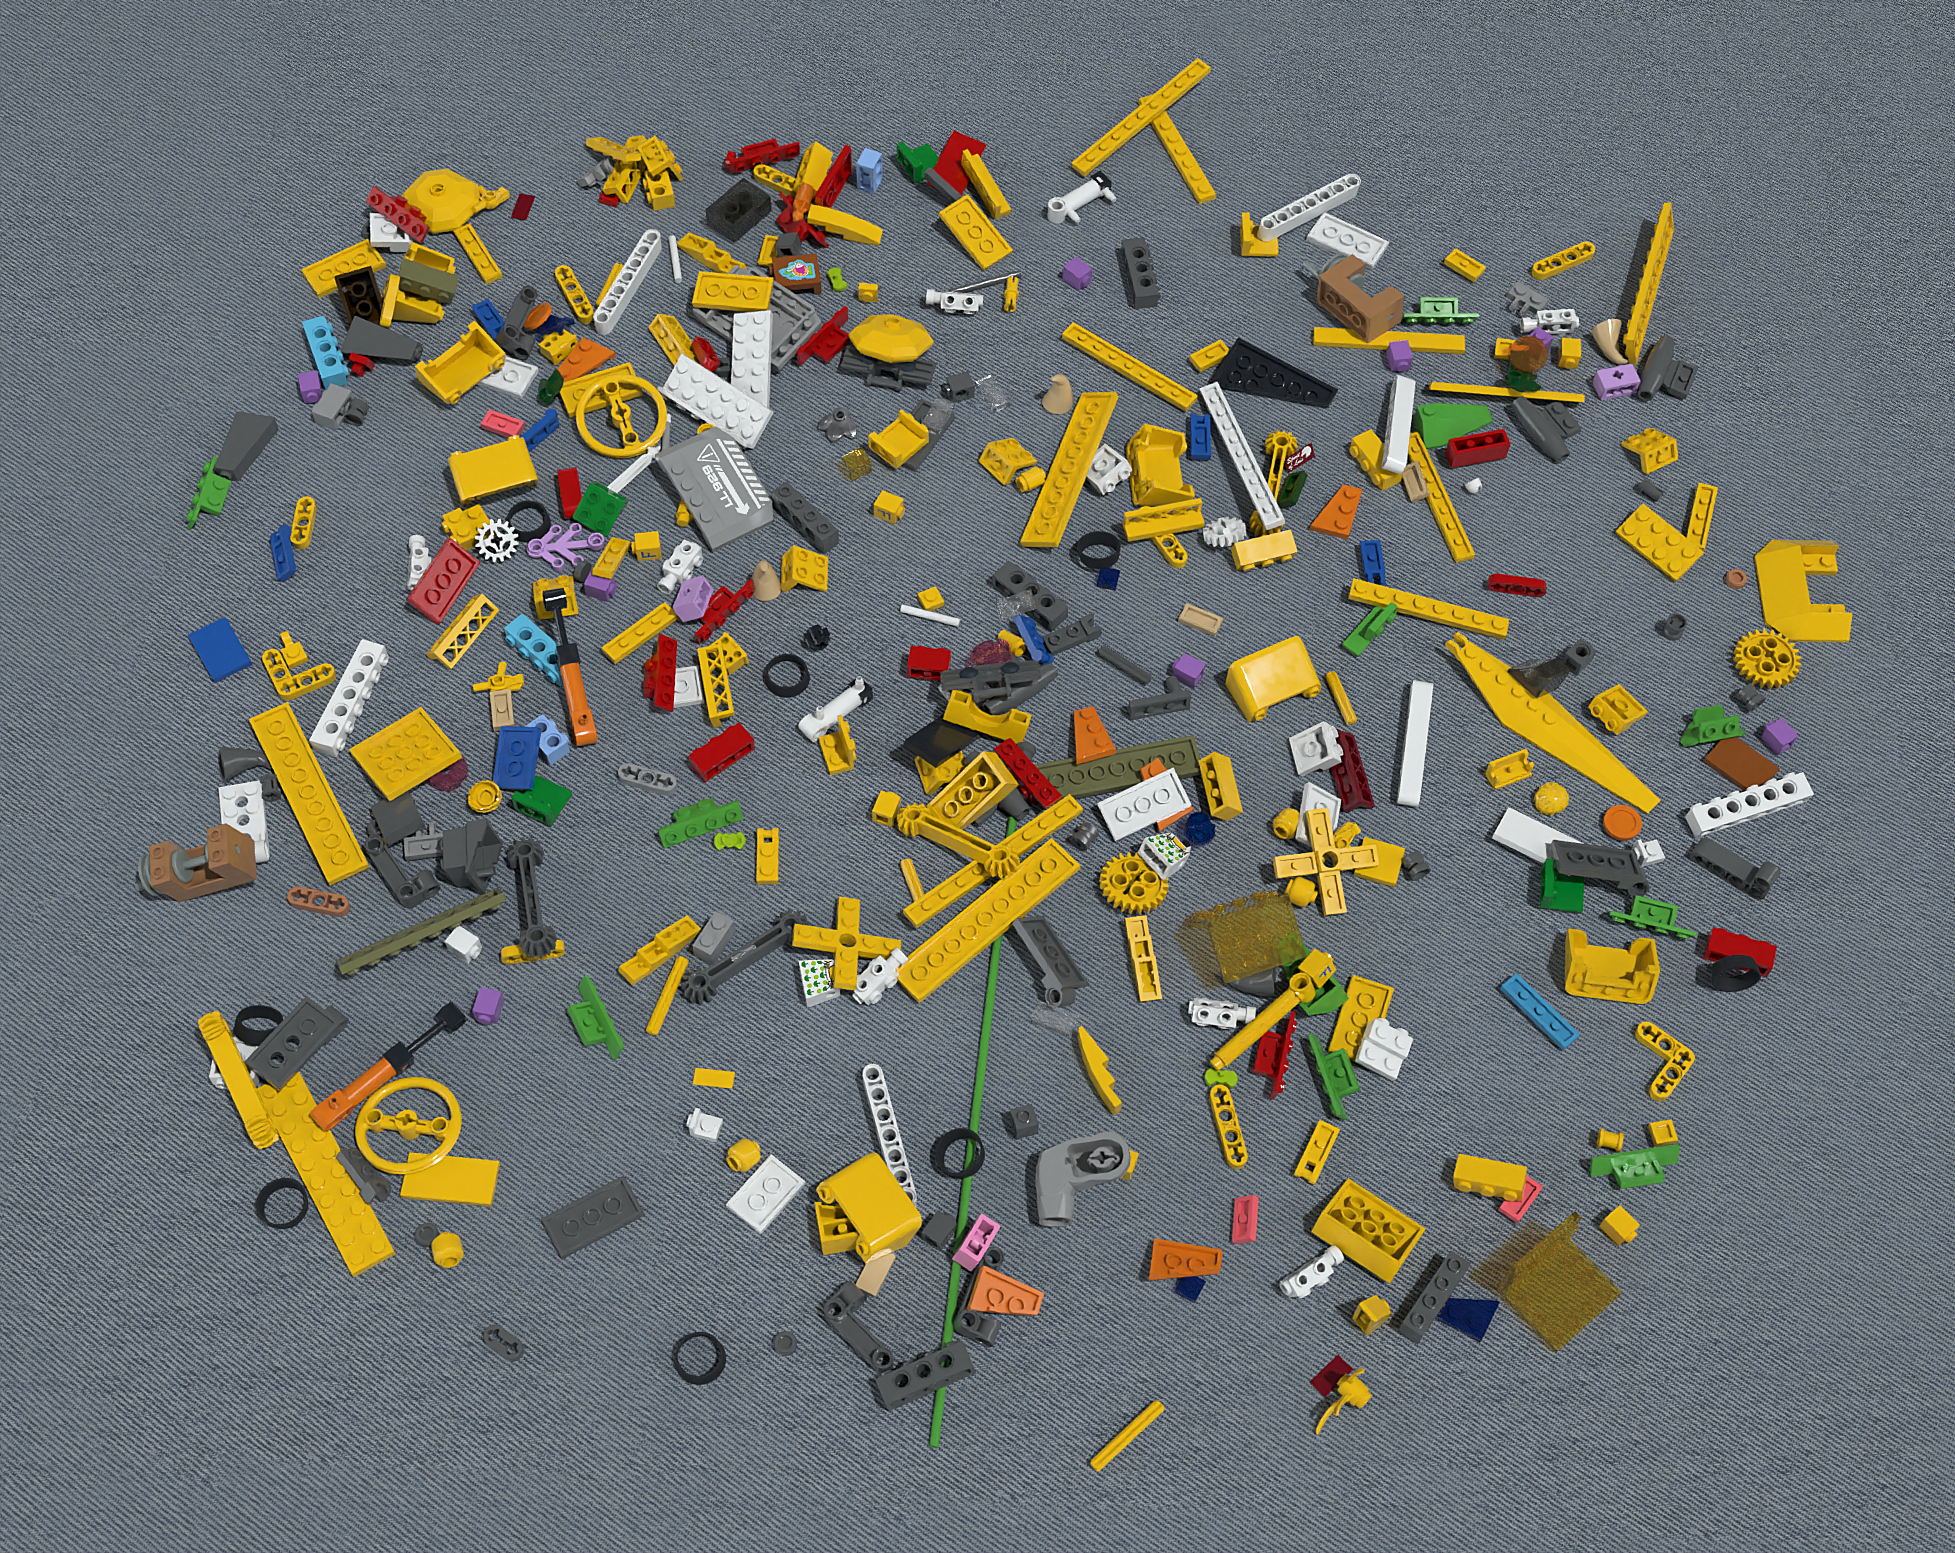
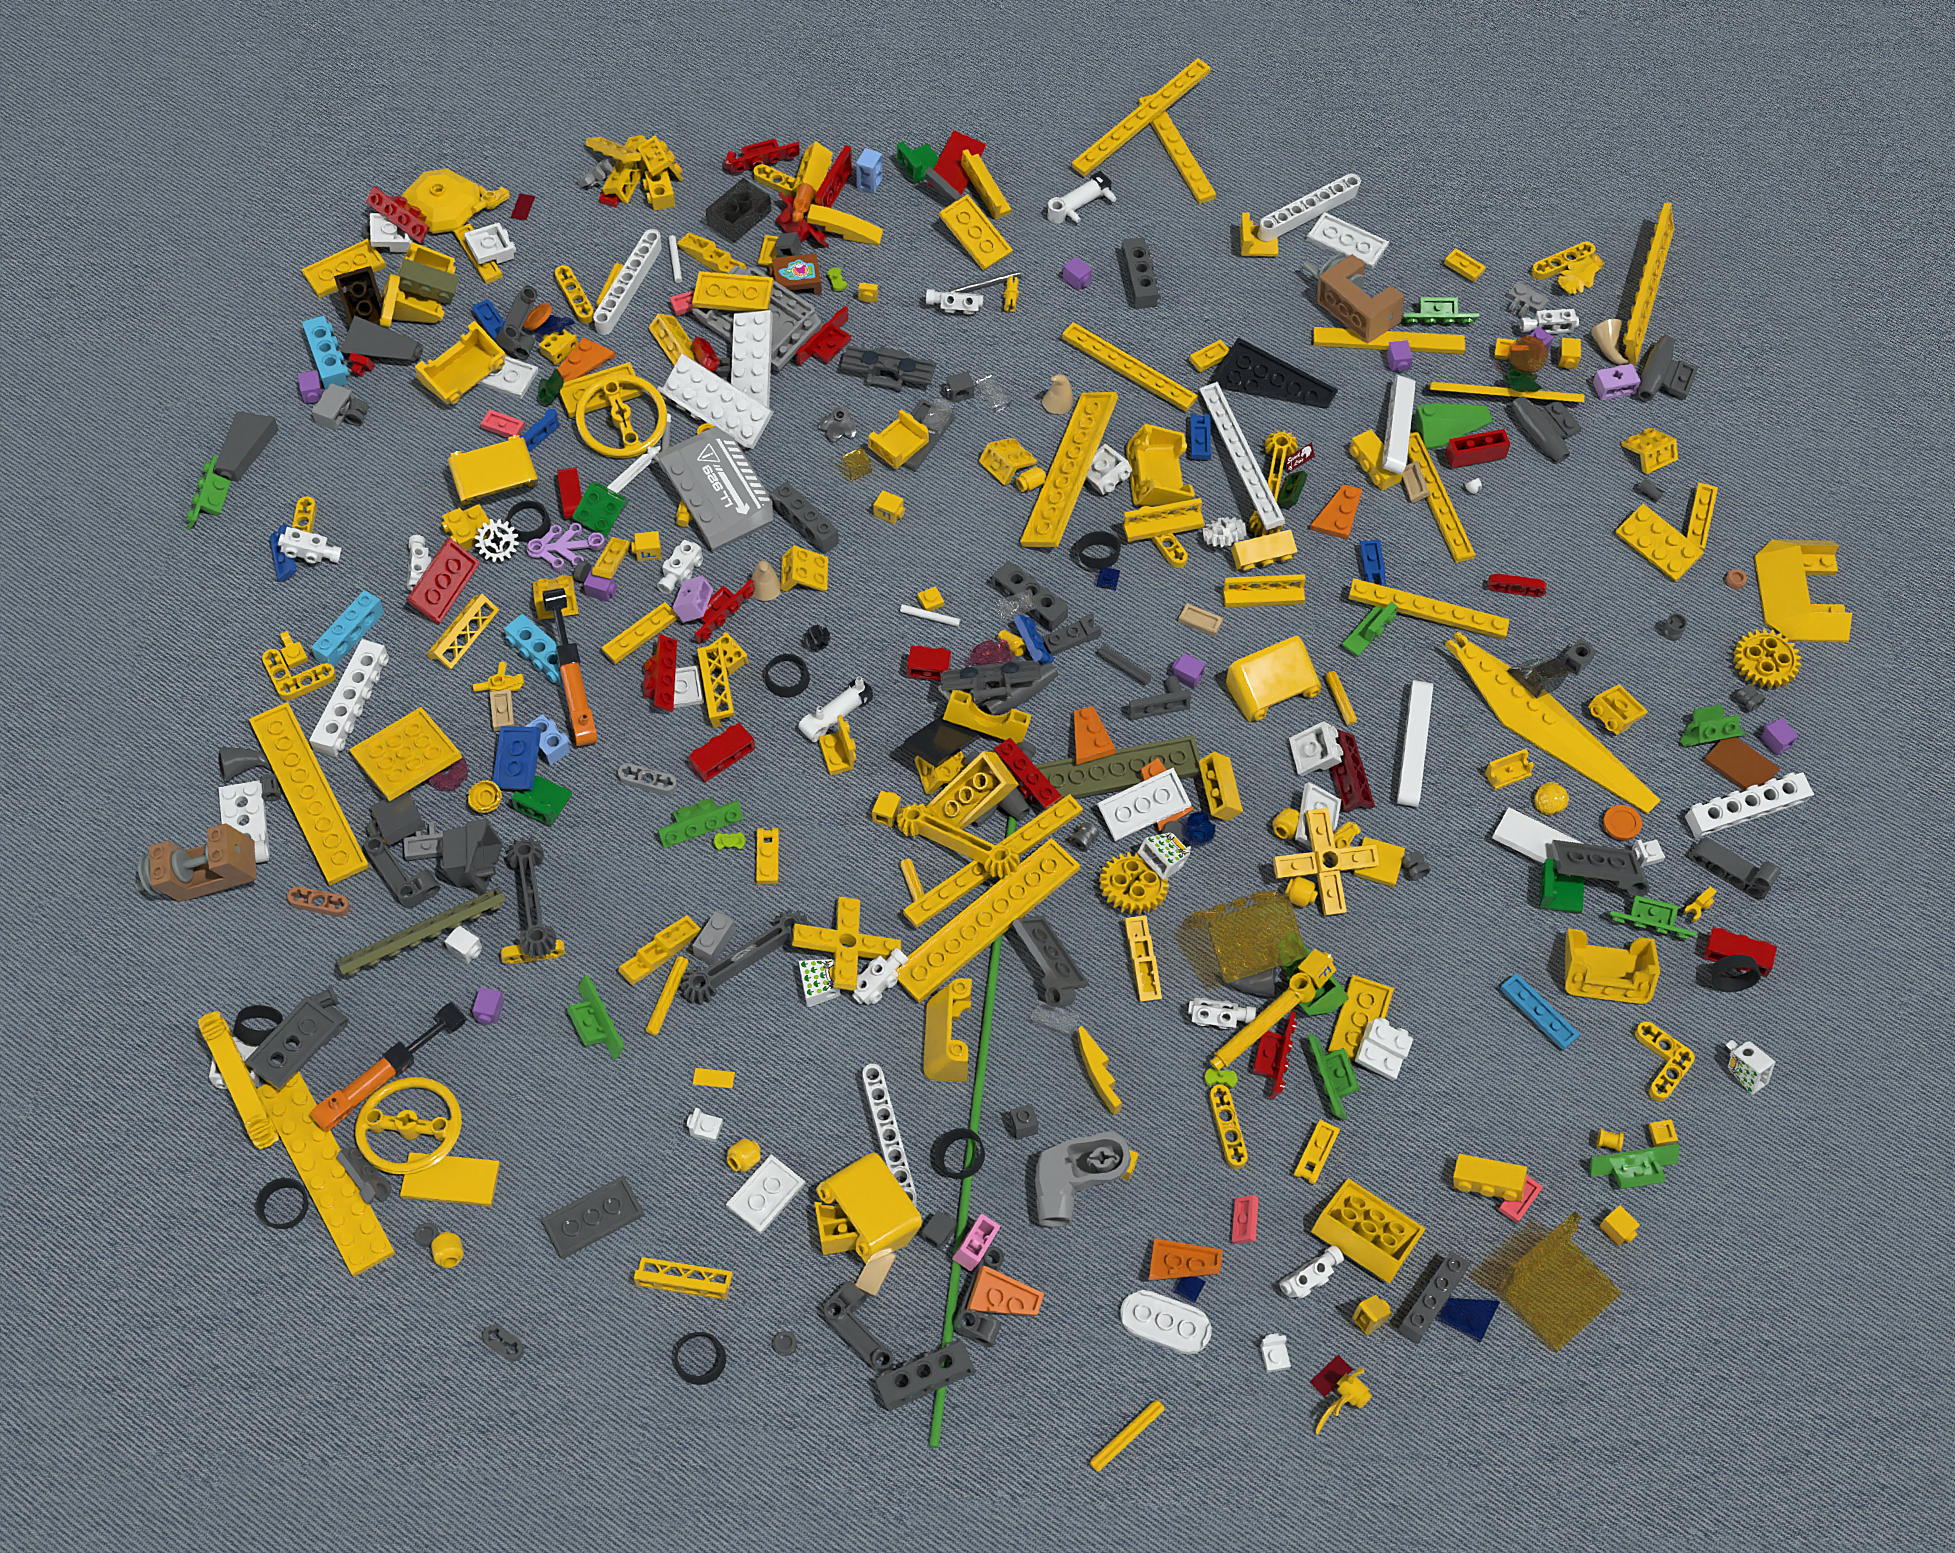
blue tile [188,617,253,683] -> none
yellow rock [849,314,934,363] -> none
none -> white brick [278,527,341,563]
none -> dark grey bush [310,986,339,1008]
none -> medium azure brick [311,590,385,667]
none -> white plate [464,223,516,264]
none -> yellow fence [634,1257,733,1300]
none -> coral plate [670,290,695,316]
none -> yellow windscreen [924,978,972,1082]
none -> white tile [1120,1290,1212,1354]
none -> dark grey tile [1162,821,1184,841]
none -> yellow fence [1223,574,1306,608]
none -> white bracket [1260,1334,1291,1373]
none -> yellow plant [1558,253,1605,295]
none -> yellow plate [1683,886,1717,923]
none -> white torso [1724,1040,1775,1095]

